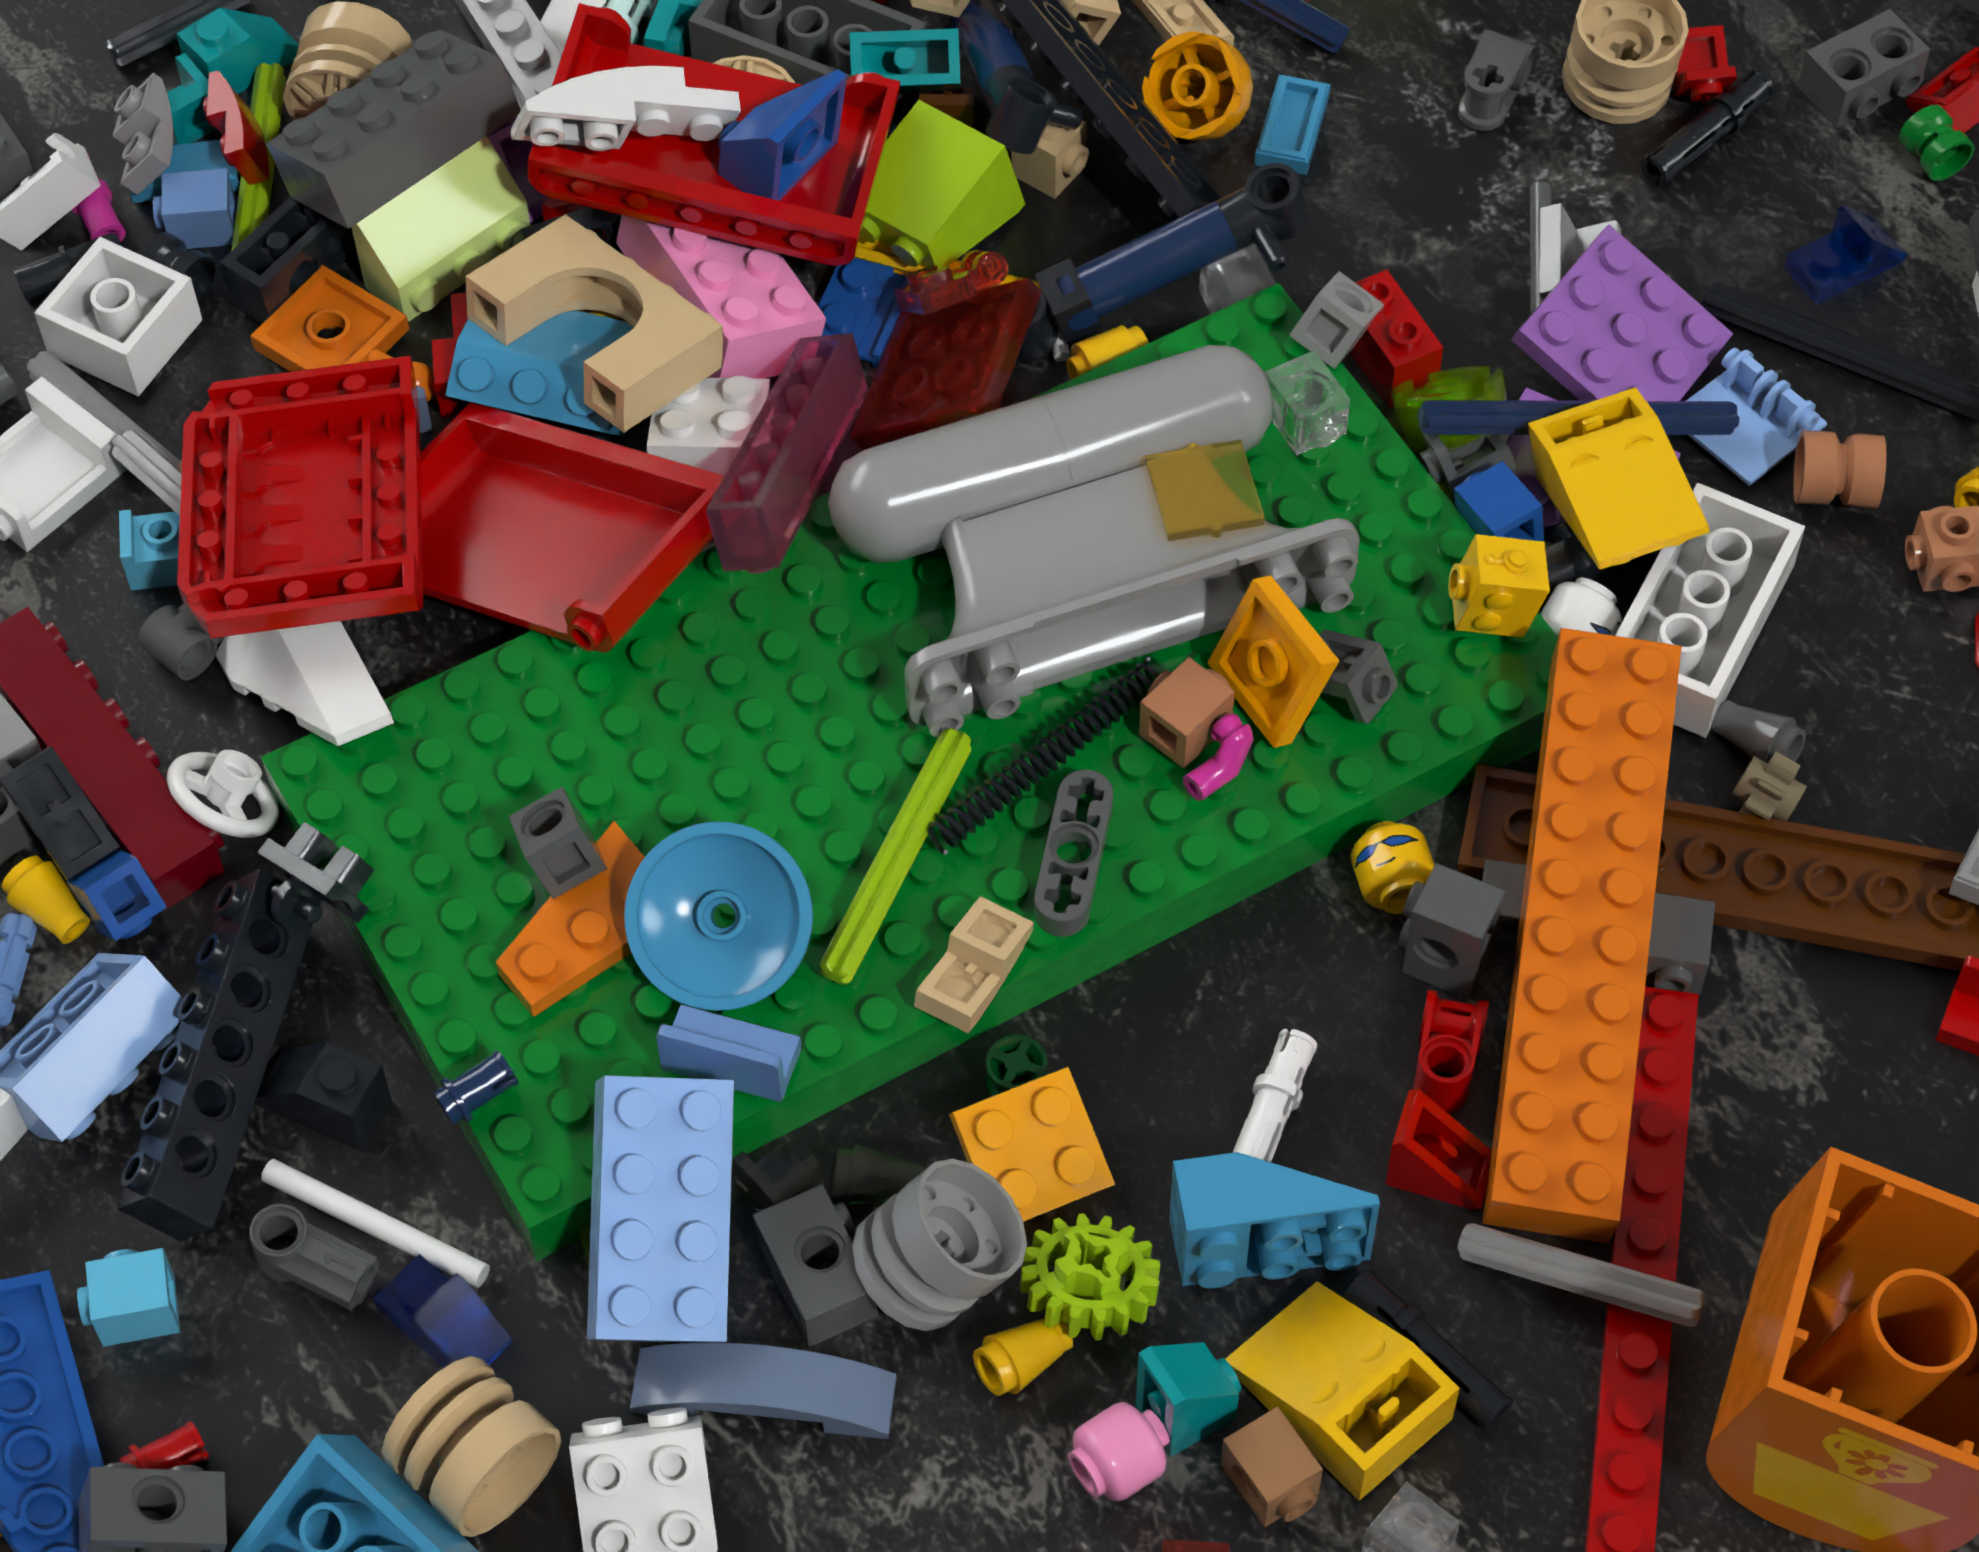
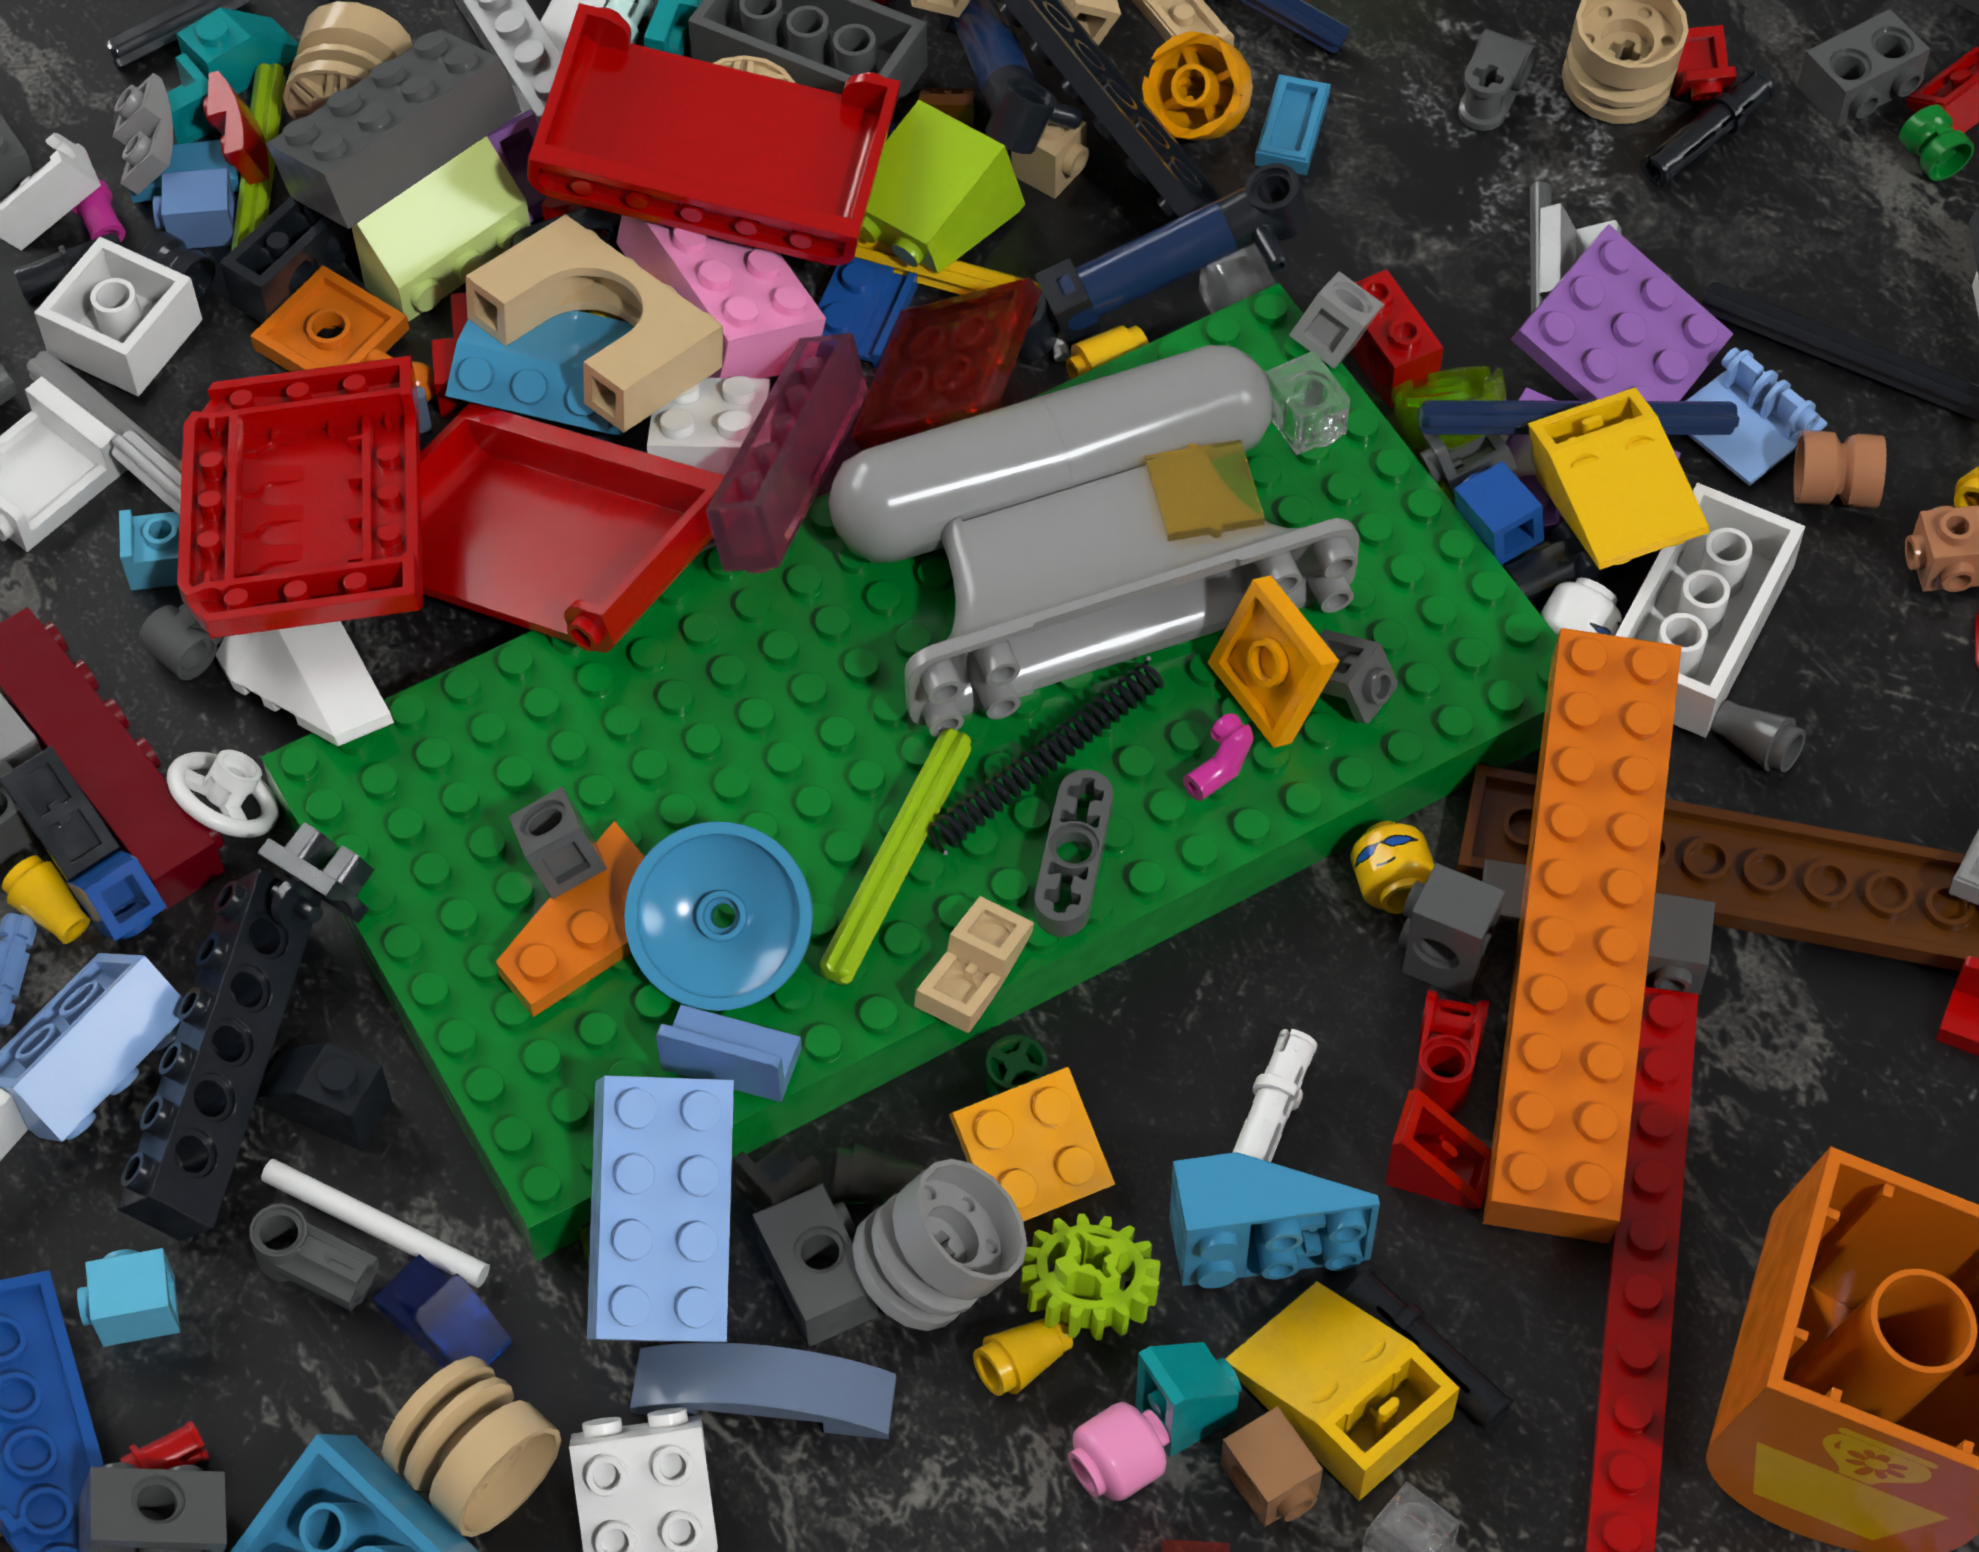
dark blue pin [433,1050,519,1125] -> none
white slope [511,66,741,151] -> none
blue slope [718,69,847,201] -> none
teal slope [849,28,961,92] -> none
clear red plate [894,250,1009,315] -> none
nougat brick [1139,657,1235,769] -> none
yellow head [1448,534,1550,637] -> none
light grey axle [1457,1223,1706,1327] -> none
dark tan gear [1731,751,1807,821] -> none
clear blue slope [1784,205,1907,305] -> none

